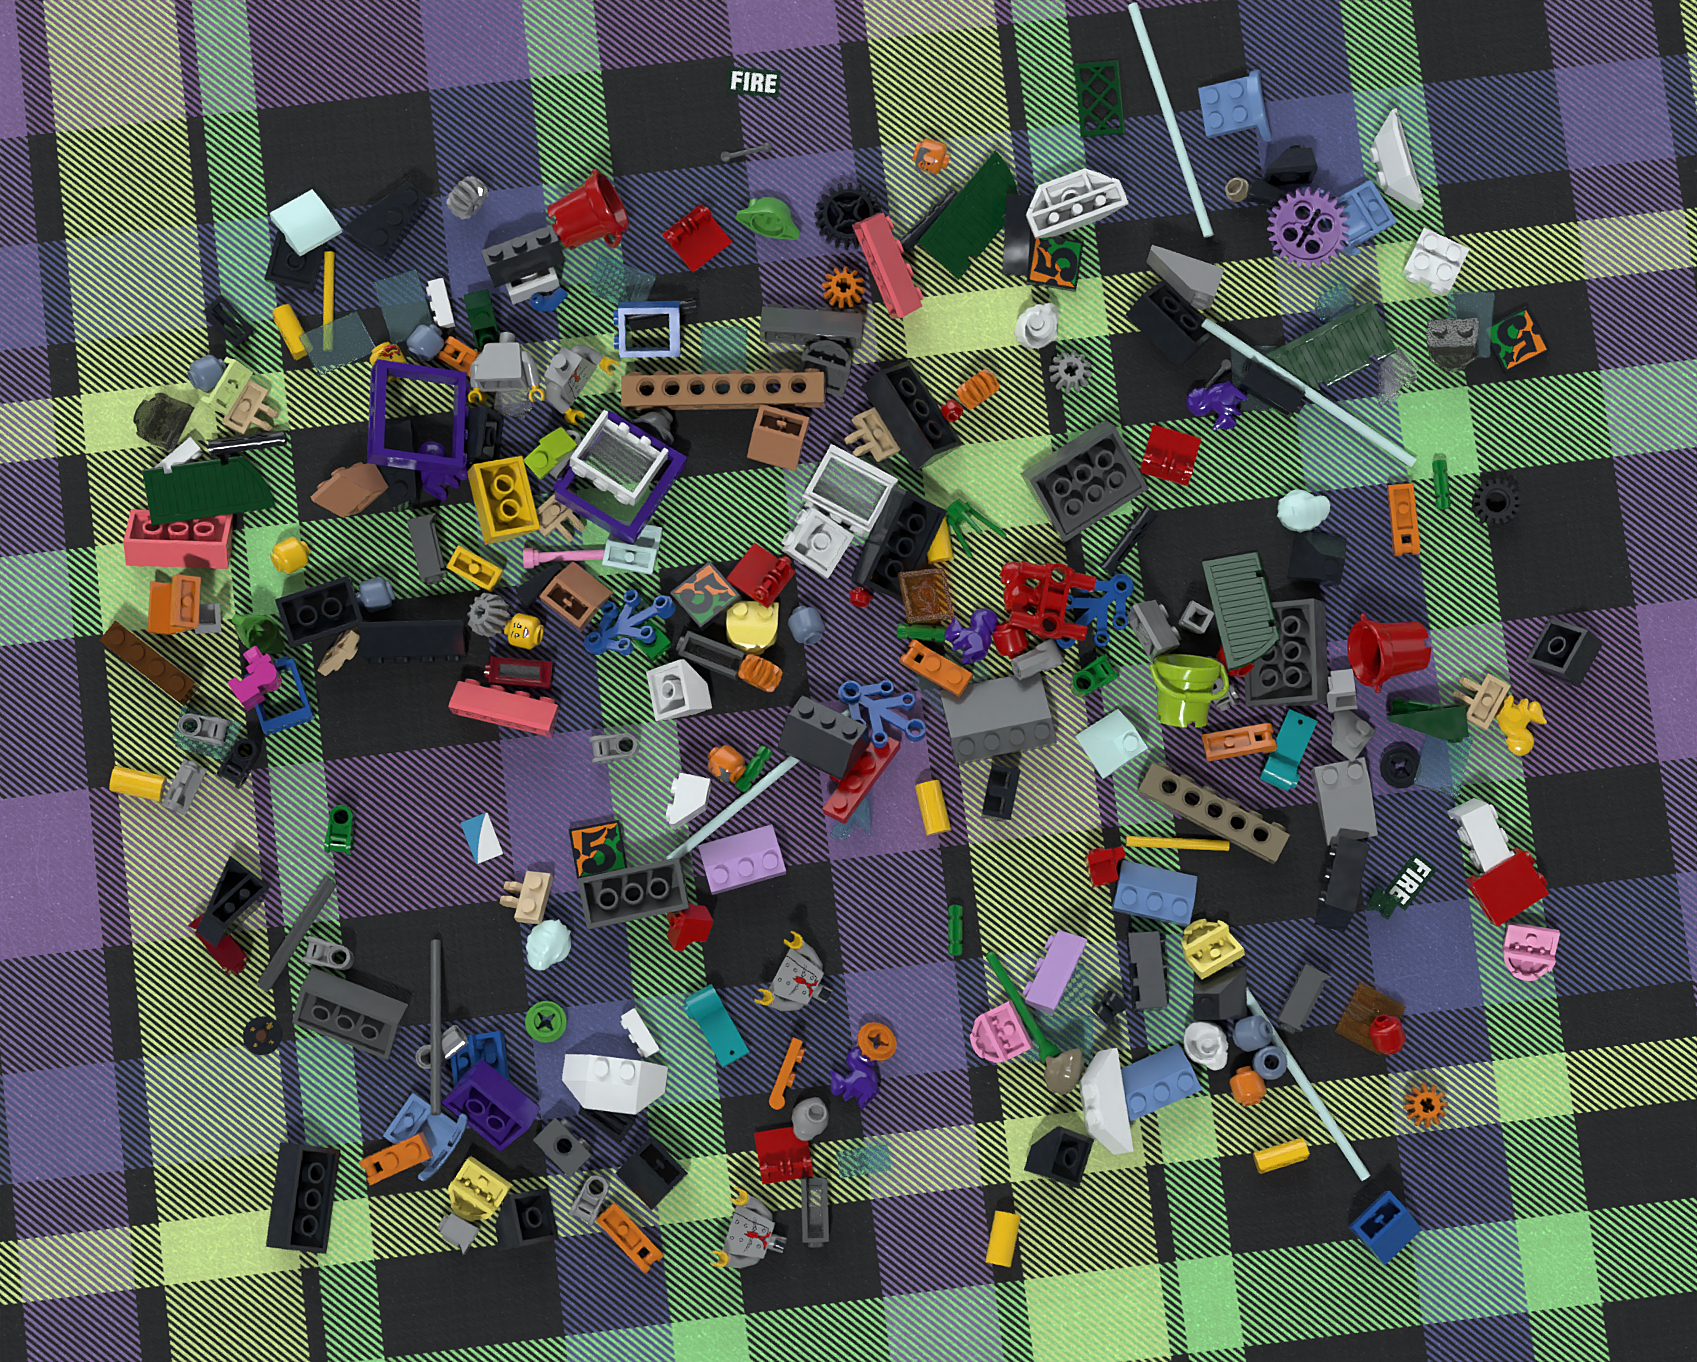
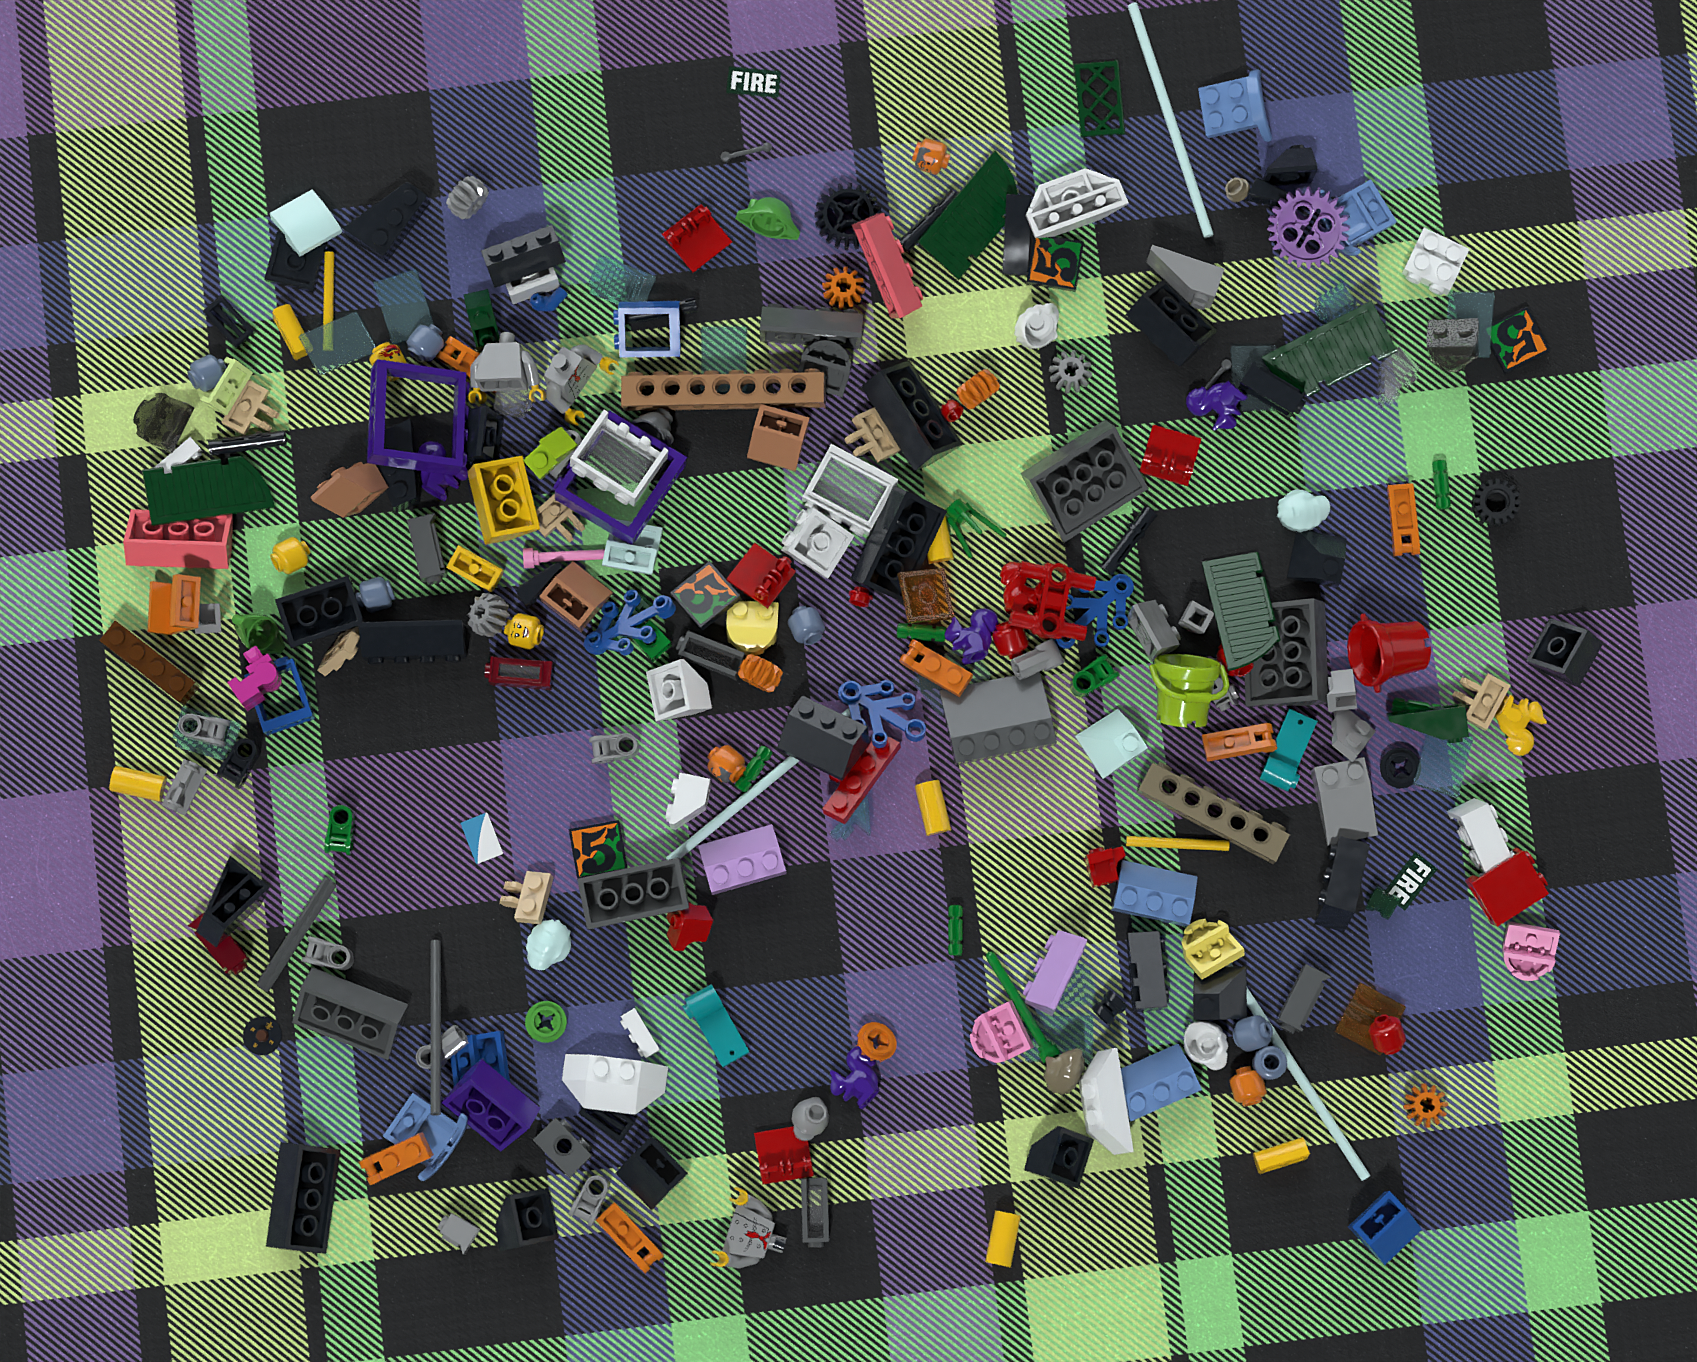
white piece [426,278,455,330] -> none
coral slope [448,679,560,738] -> none
light yellow slope [448,1156,513,1222] -> none
red piece [547,169,629,251] -> none
light grey torso [754,931,833,1011] -> none
orange plate [769,1038,806,1110] -> none
clear light blue slope [836,1144,891,1178] -> none
black window [981,764,1021,822] -> none
light aqua piece [1202,318,1417,467] -> none
white wedge [1369,108,1424,210] -> none

